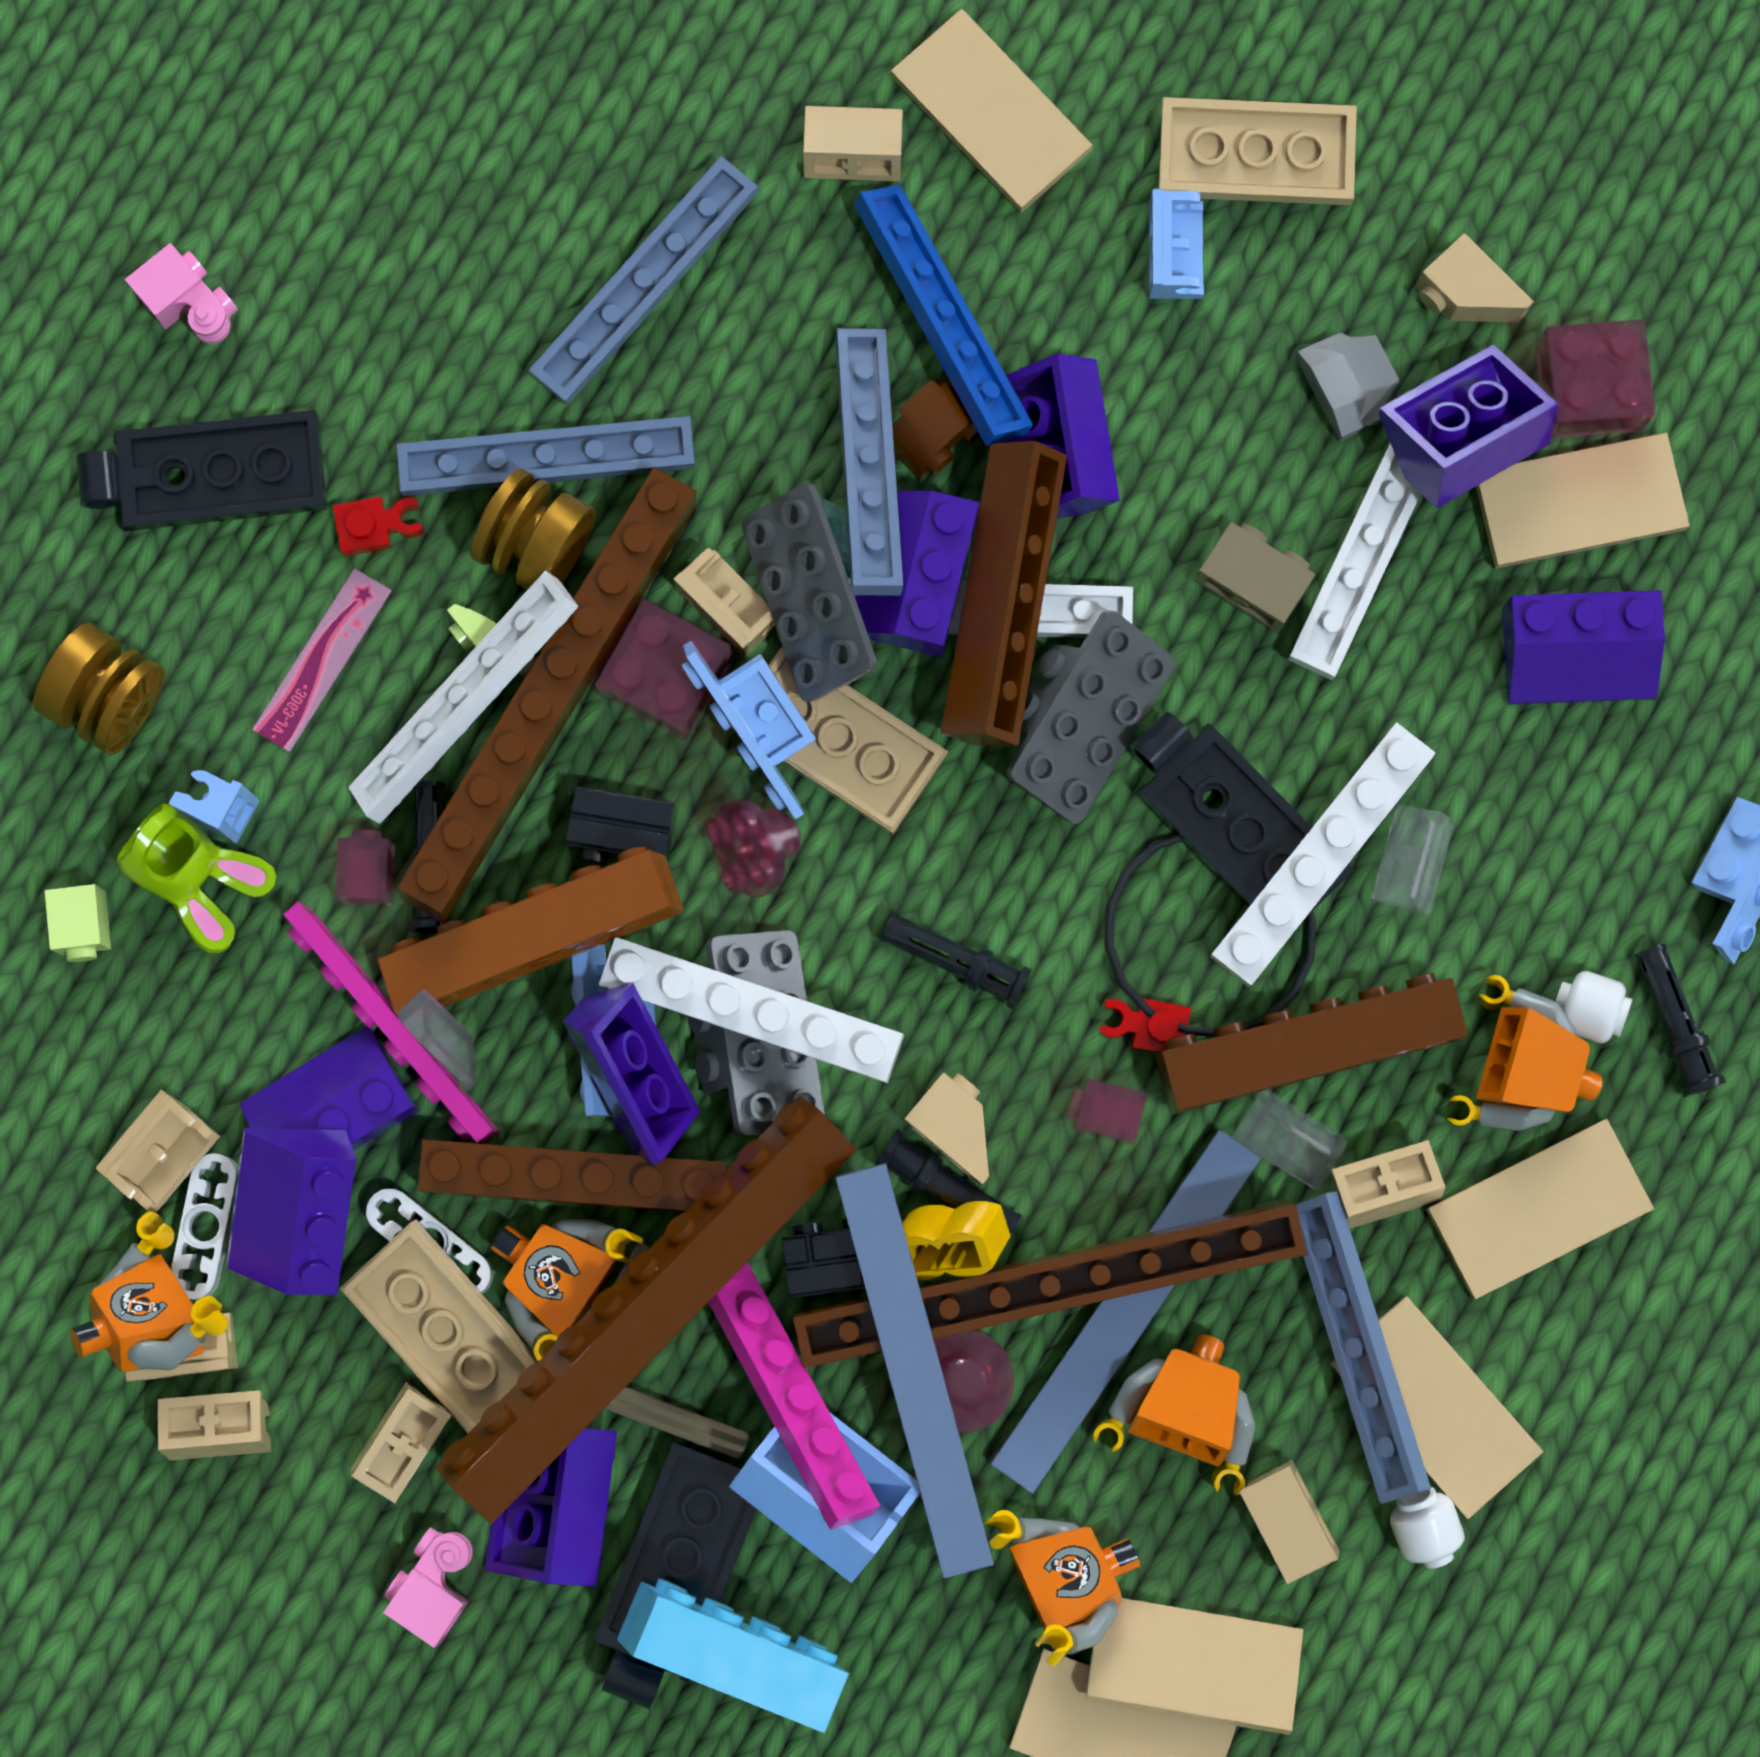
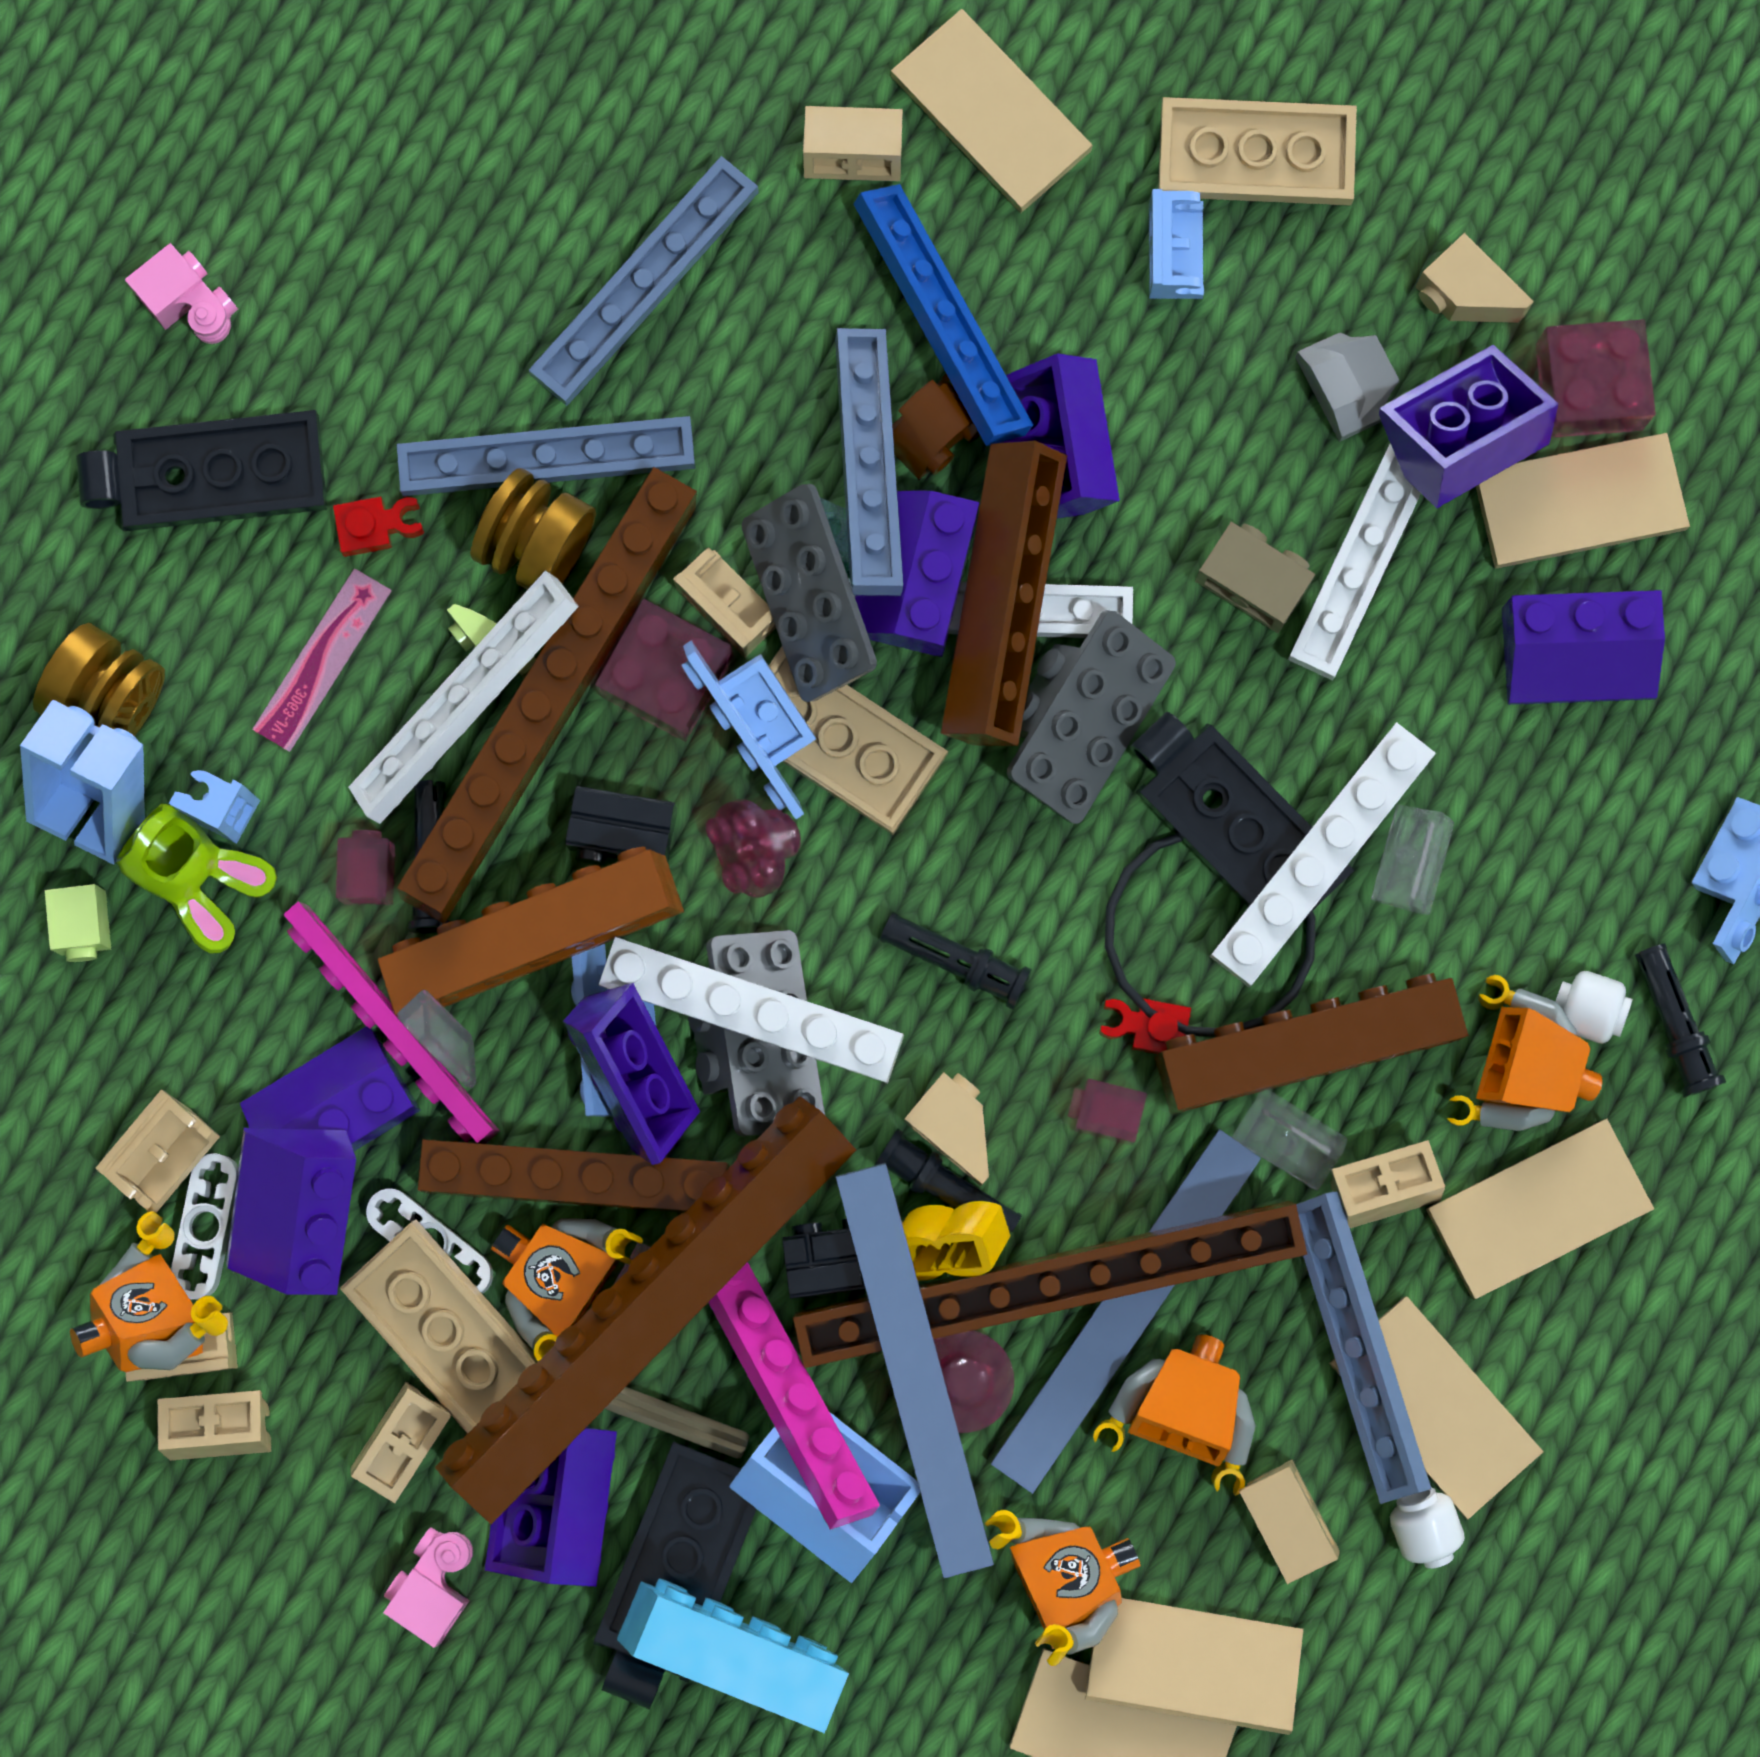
none -> light blue piece [20,700,145,865]

